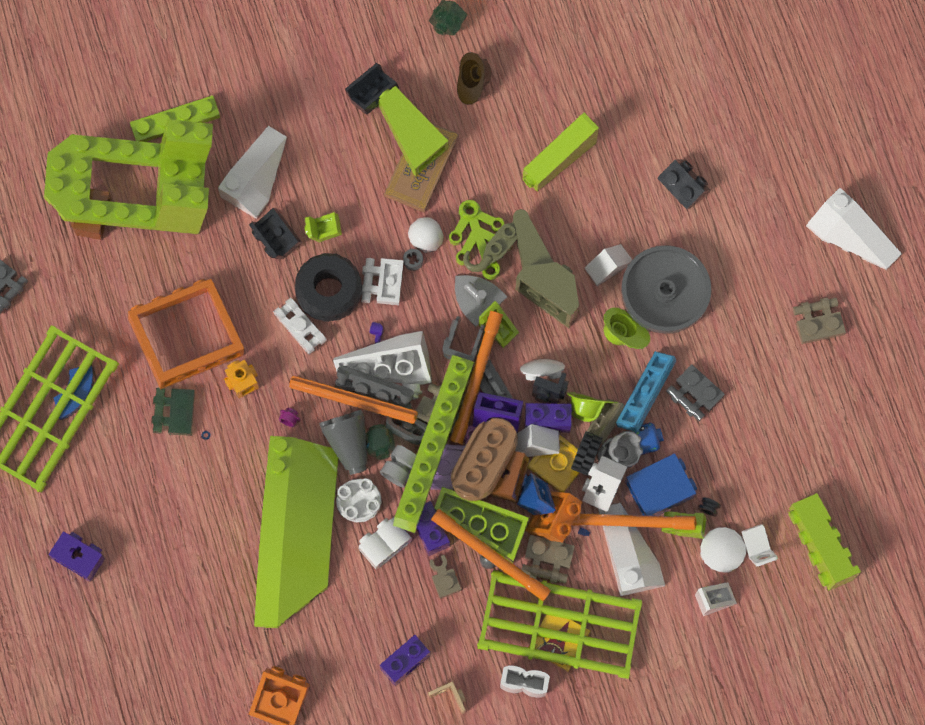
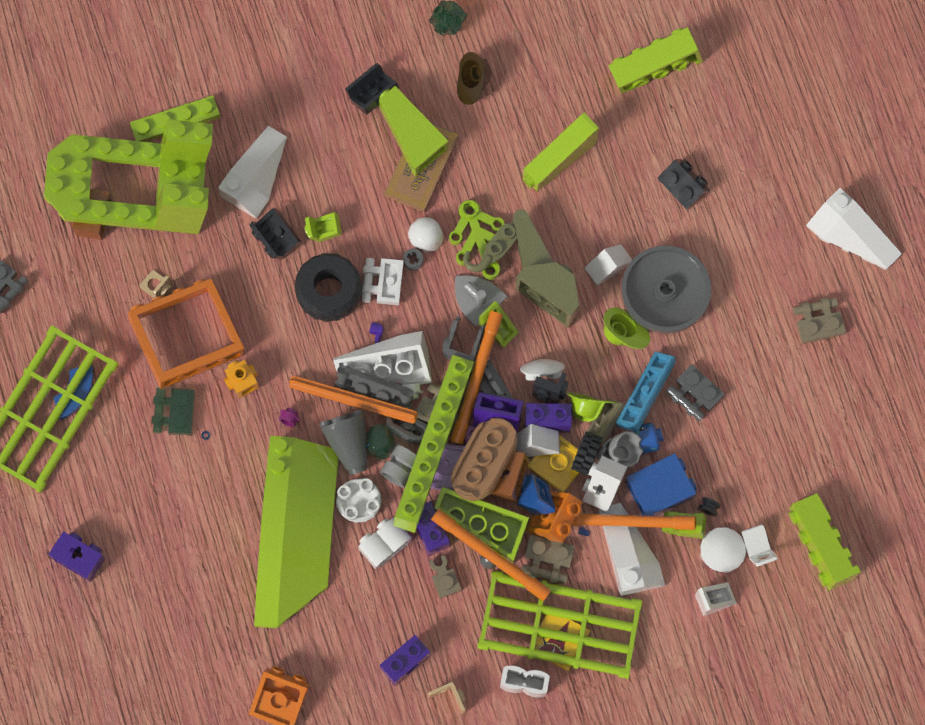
white plate [273,297,327,355] -> none
none -> tan bracket [139,270,173,298]
none -> lime wedge [608,27,703,94]

